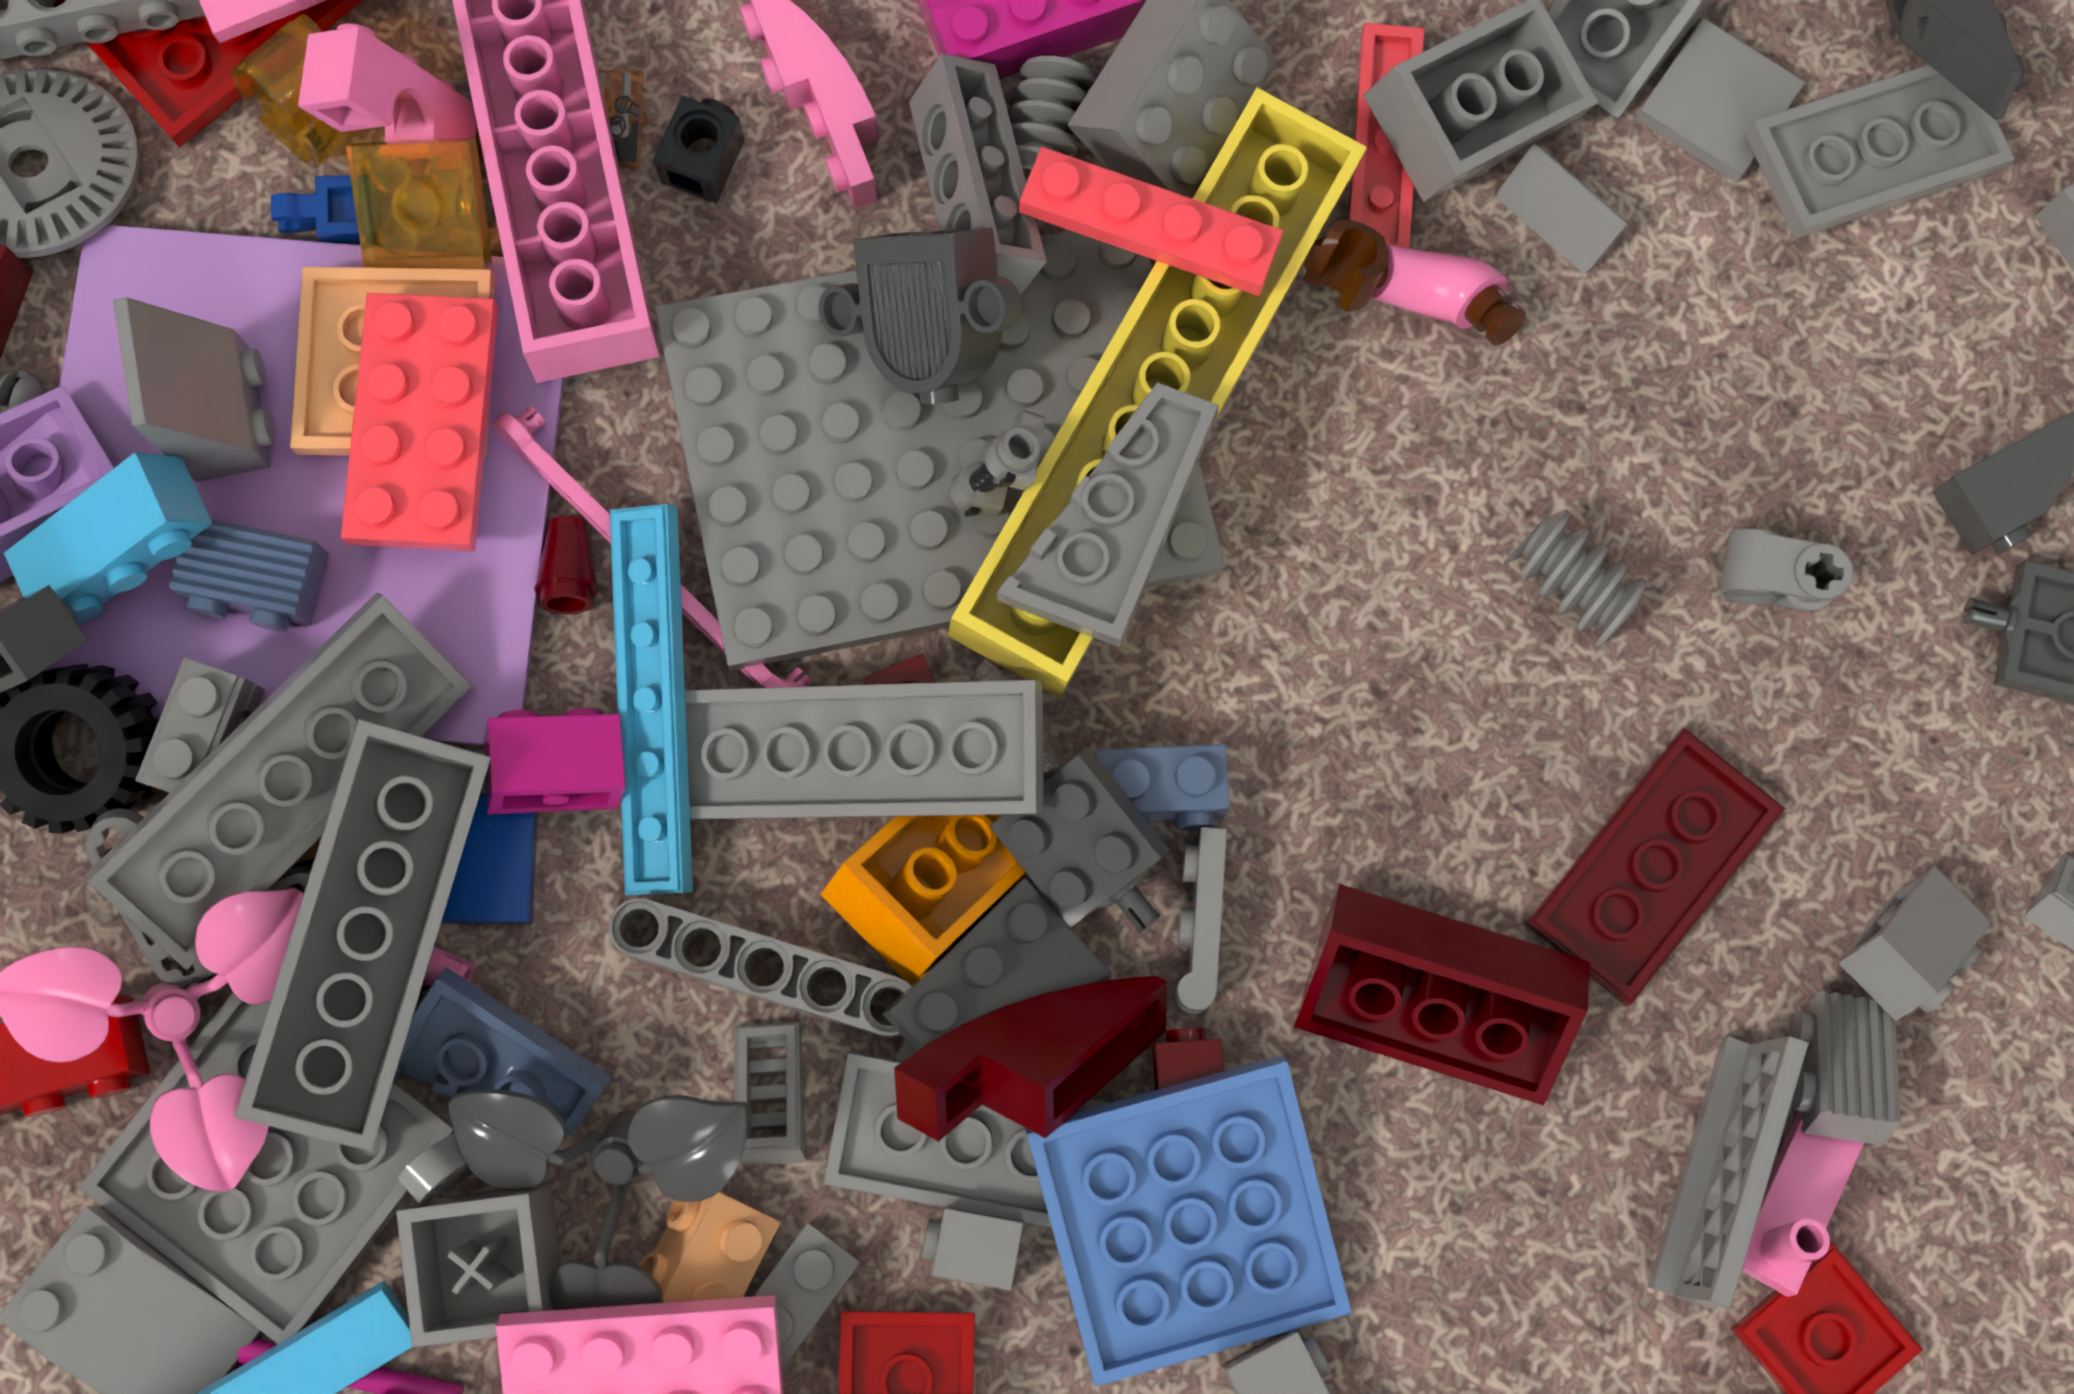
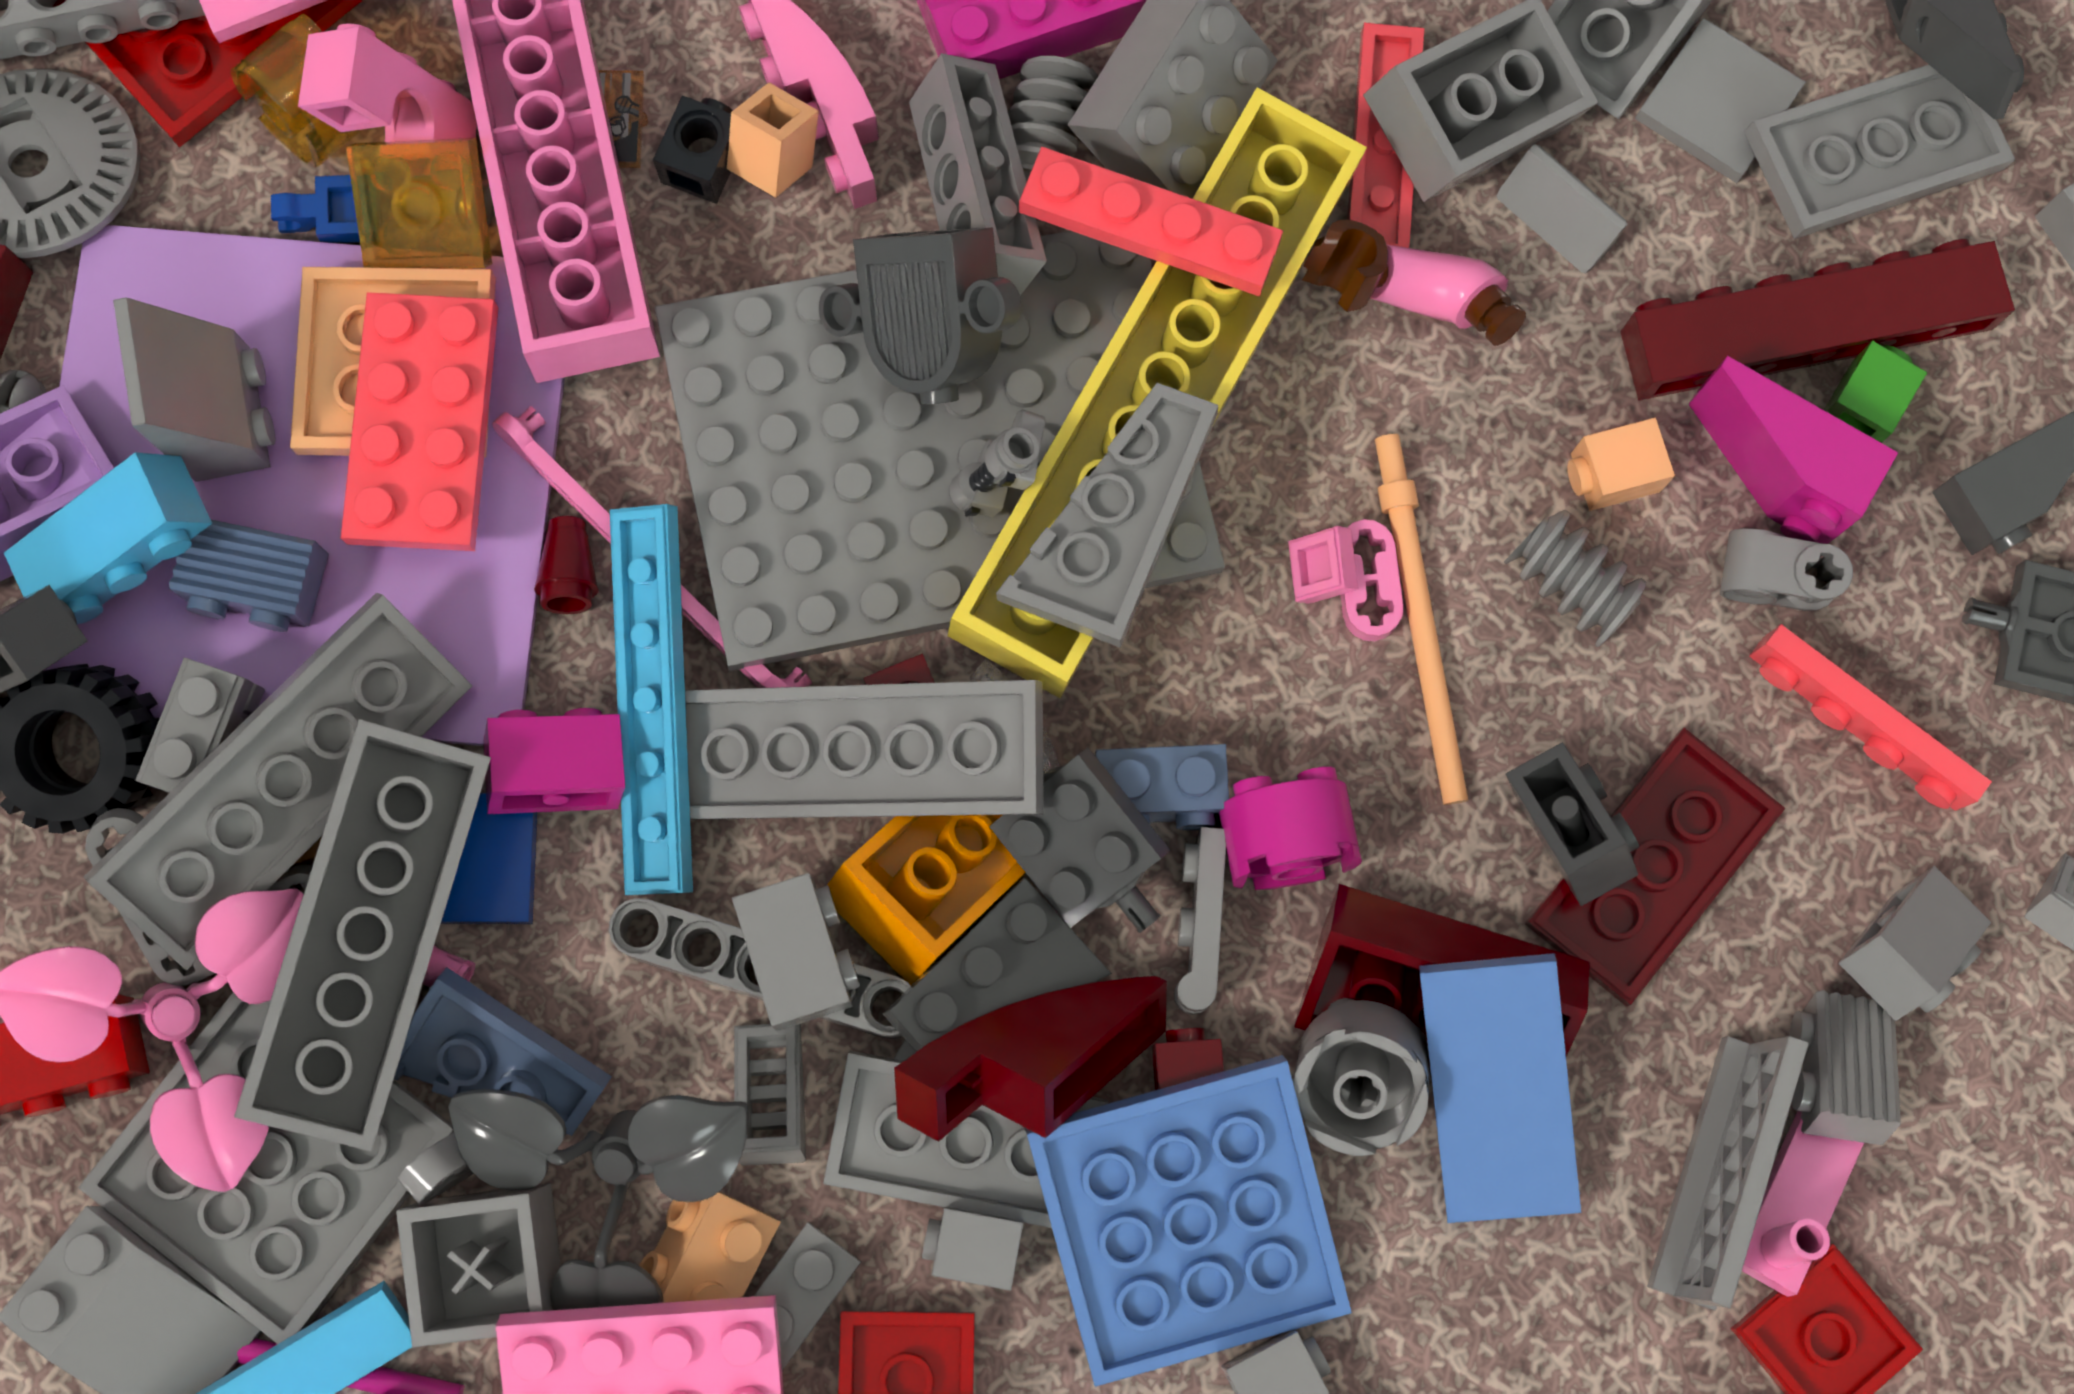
none -> light nougat brick [727,82,819,198]
none -> light grey brick [732,873,860,1031]
none -> dark pink brick [1219,766,1362,890]
none -> bright pink tile [1288,526,1358,604]
none -> light grey brick [1293,998,1430,1156]
none -> bright pink beam [1340,519,1403,641]
none -> light nougat bar [1375,434,1469,805]
none -> medium blue tile [1419,953,1581,1223]
none -> dark grey brick [1505,742,1639,906]
none -> light nougat brick [1567,417,1675,511]
none -> dark red brick [1620,239,2015,401]
none -> dark pink slope [1689,356,1898,544]
none -> coral plate [1749,624,1992,811]
none -> bright green brick [1824,340,1928,443]

